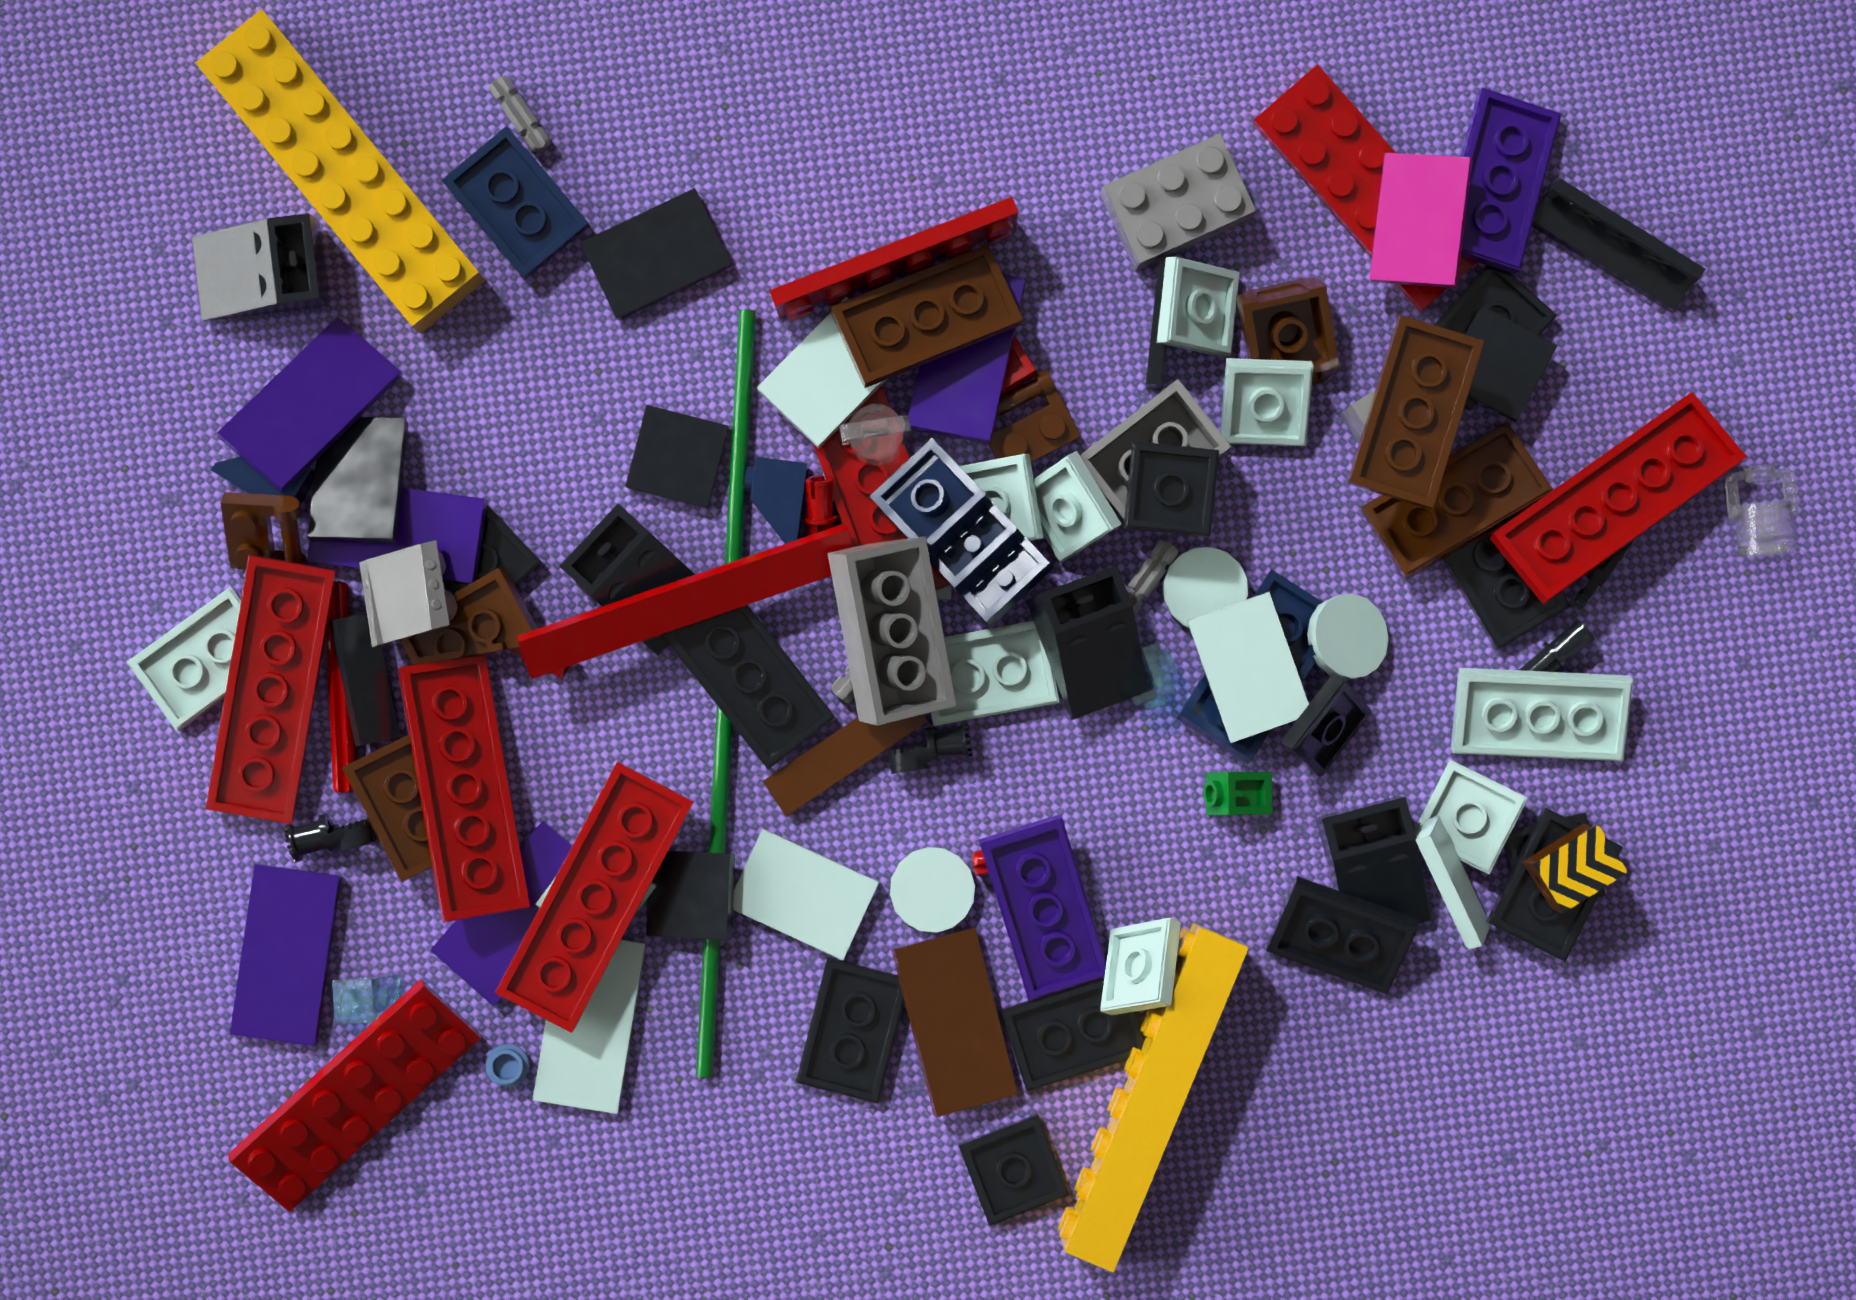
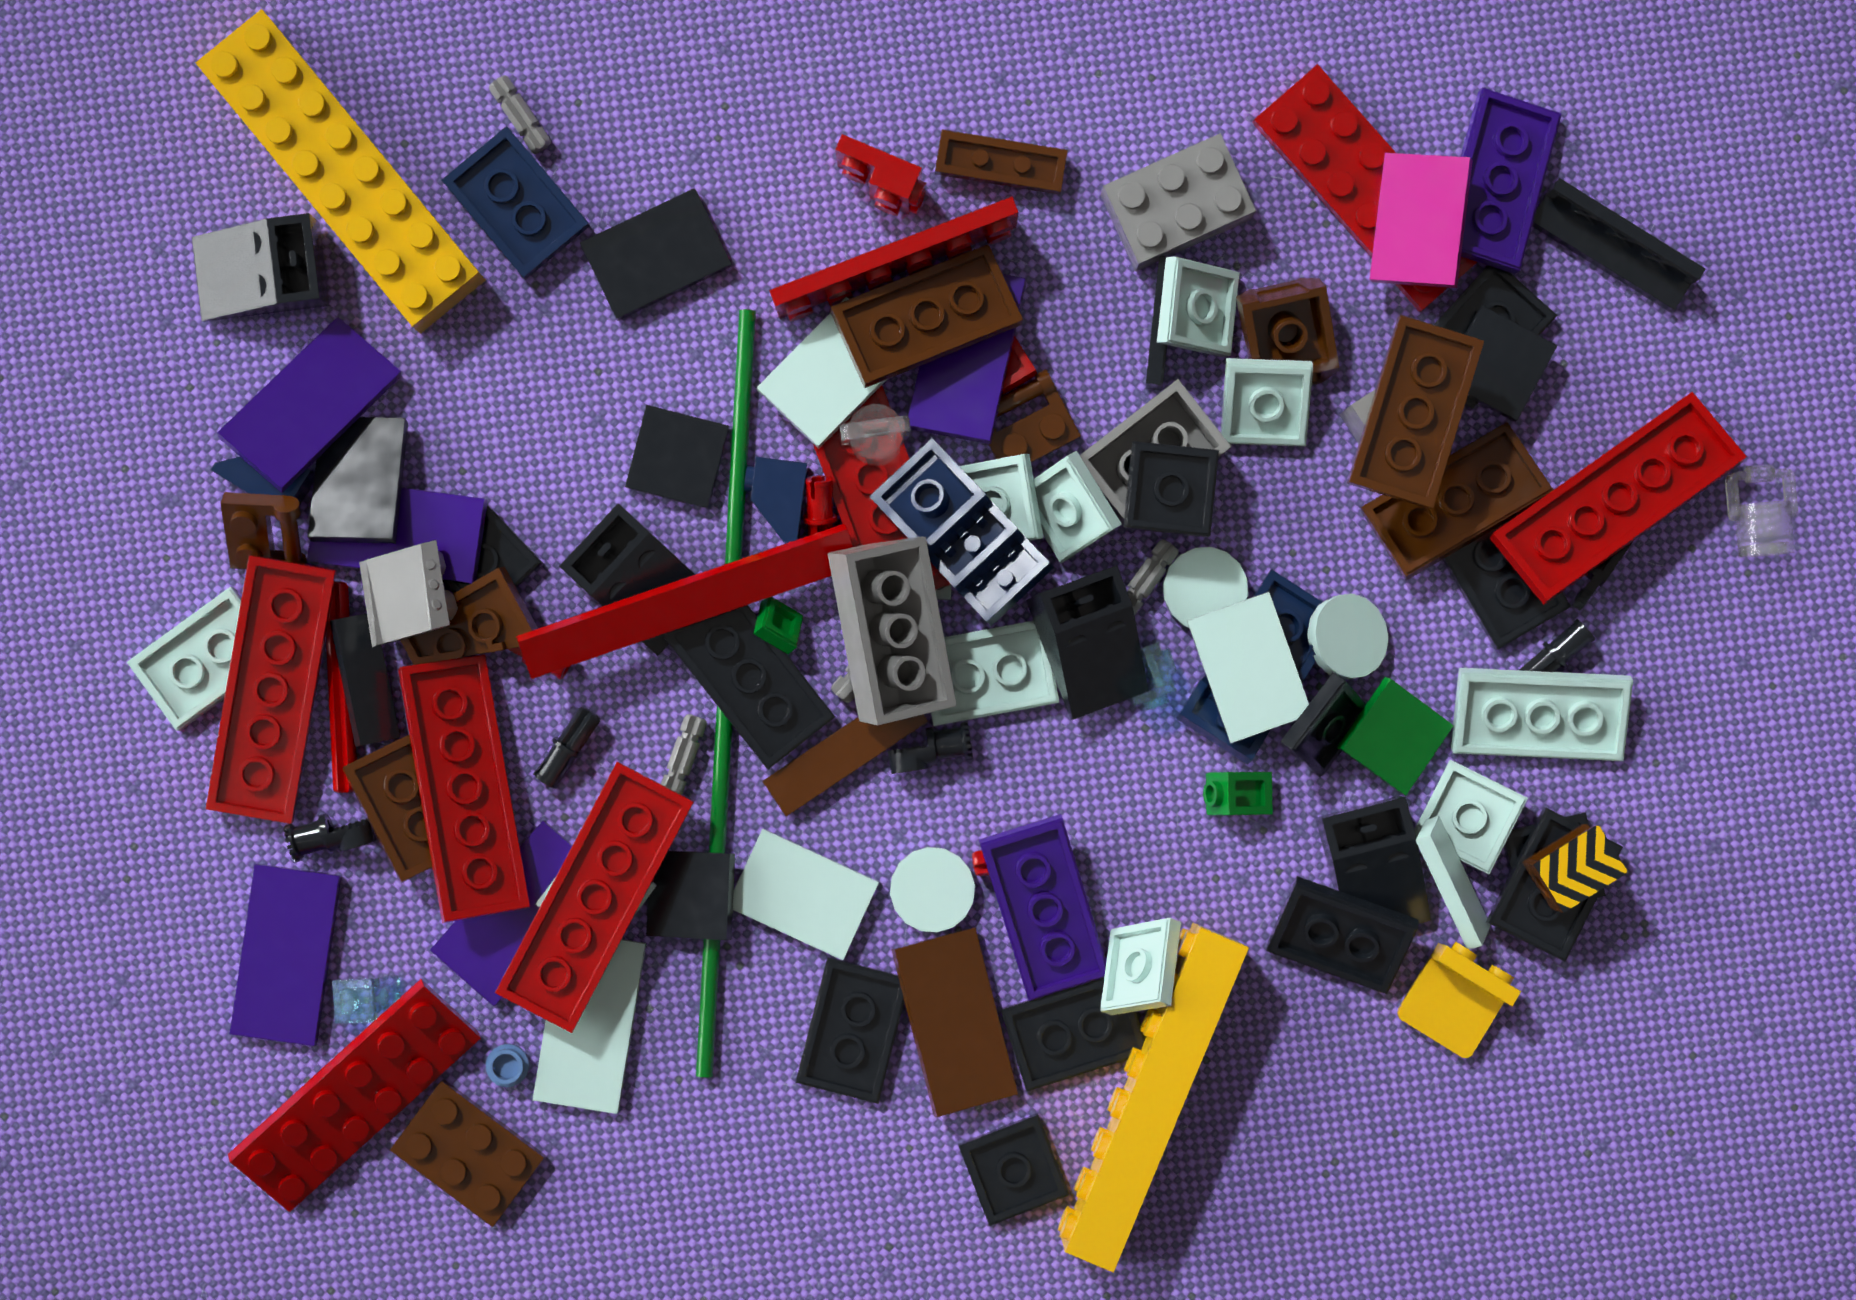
none -> reddish brown plate [390,1079,546,1227]
none -> black axle [533,707,600,789]
none -> light grey axle [661,714,707,795]
none -> green tile [753,597,804,654]
none -> red plate [835,134,926,216]
none -> reddish brown plate [935,129,1068,195]
none -> green tile [1337,677,1454,796]
none -> yellow bracket [1397,942,1521,1058]

